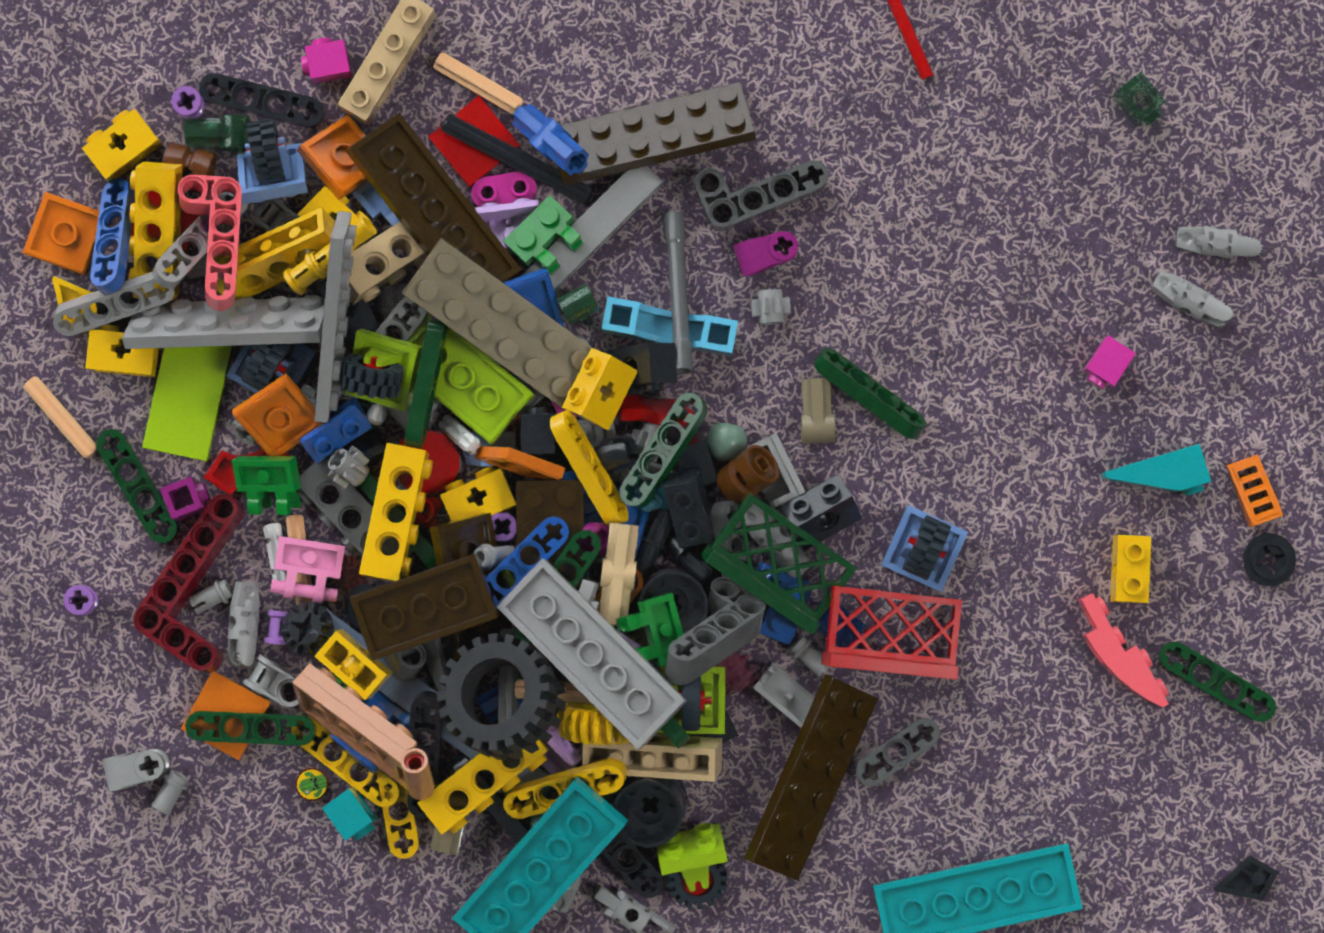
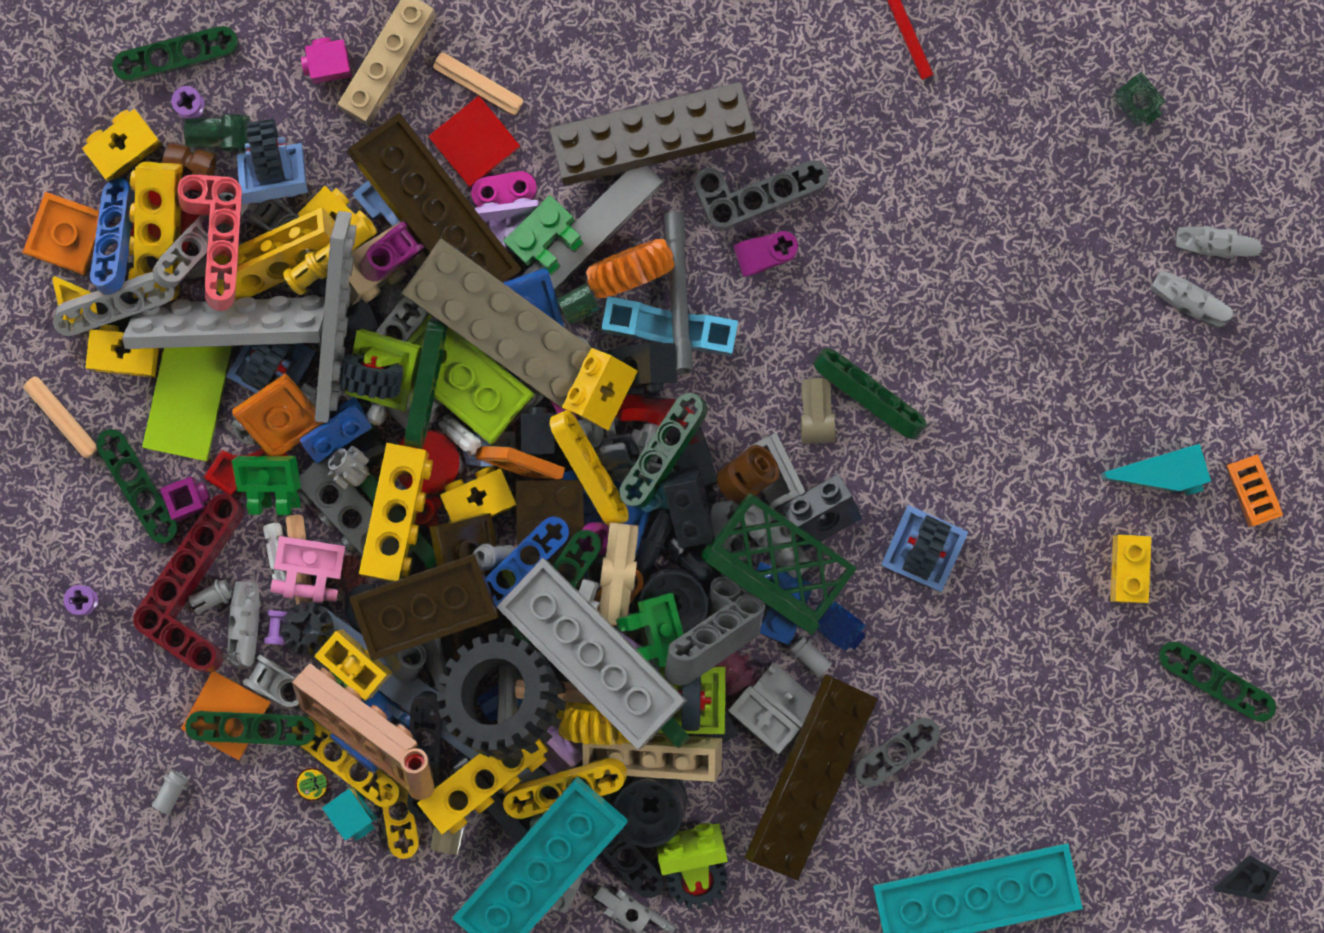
light grey piece [102,749,170,792] -> none
black beam [199,73,325,128] -> none
orange tile [297,115,368,200] -> none
black axle [441,114,592,204] -> none
medium lavender bush [492,513,517,543] -> none
blue piece [512,104,589,176] -> none
sand green piece [706,423,747,462] -> none
light grey gear [751,289,791,325] -> none
red fence [821,586,962,680] -> none
coral slope [1078,593,1169,707] -> none
dark pink brick [1083,335,1136,390] -> none
black gear [1242,533,1296,586] -> none
none -> dark green beam [112,26,239,82]
none -> magenta piece [359,222,425,282]
none -> orange gear [586,239,675,298]
none -> light grey hinge [727,686,800,755]

